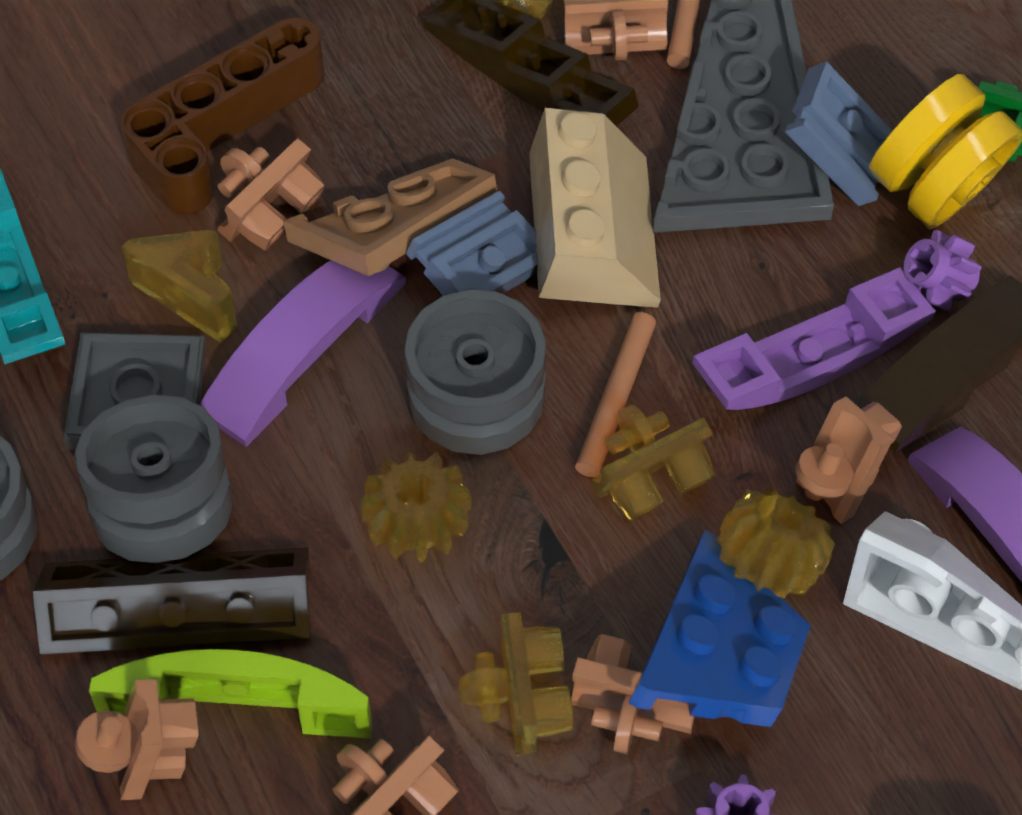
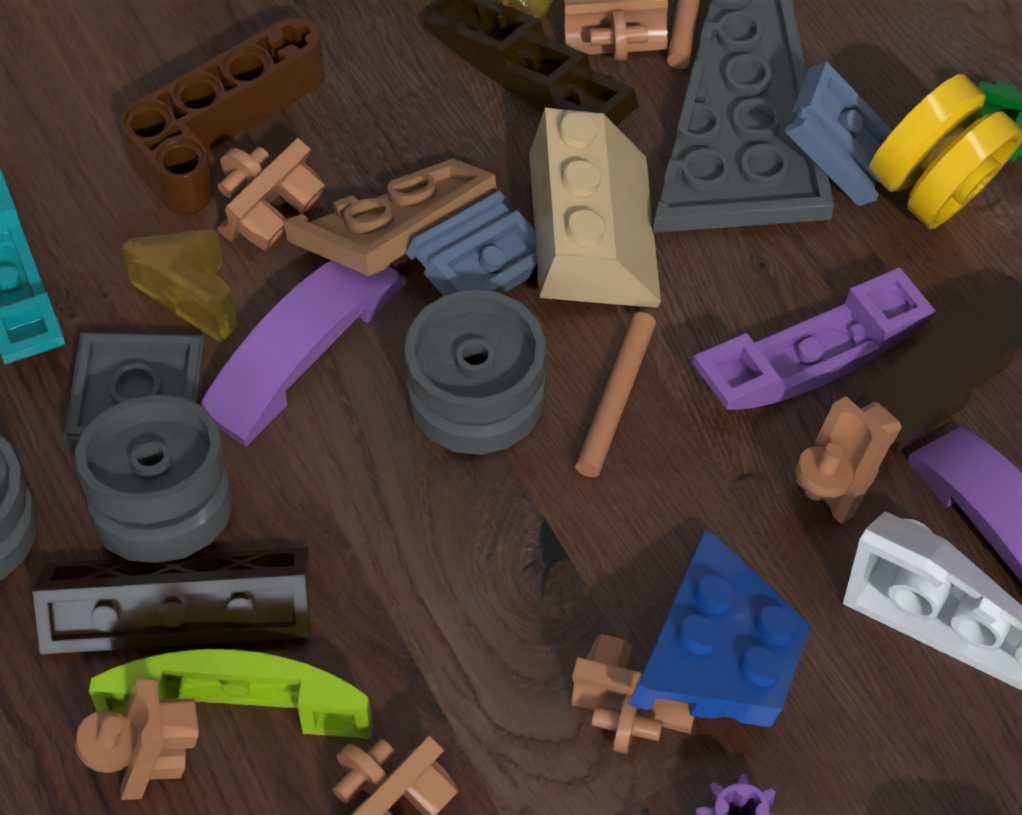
clear yellow gear [360,448,472,564] -> none
clear yellow hips [457,612,573,756] -> none
clear yellow hips [590,405,716,521] -> none
clear yellow gear [717,488,835,598] -> none
medium lavender gear [903,230,981,311] -> none

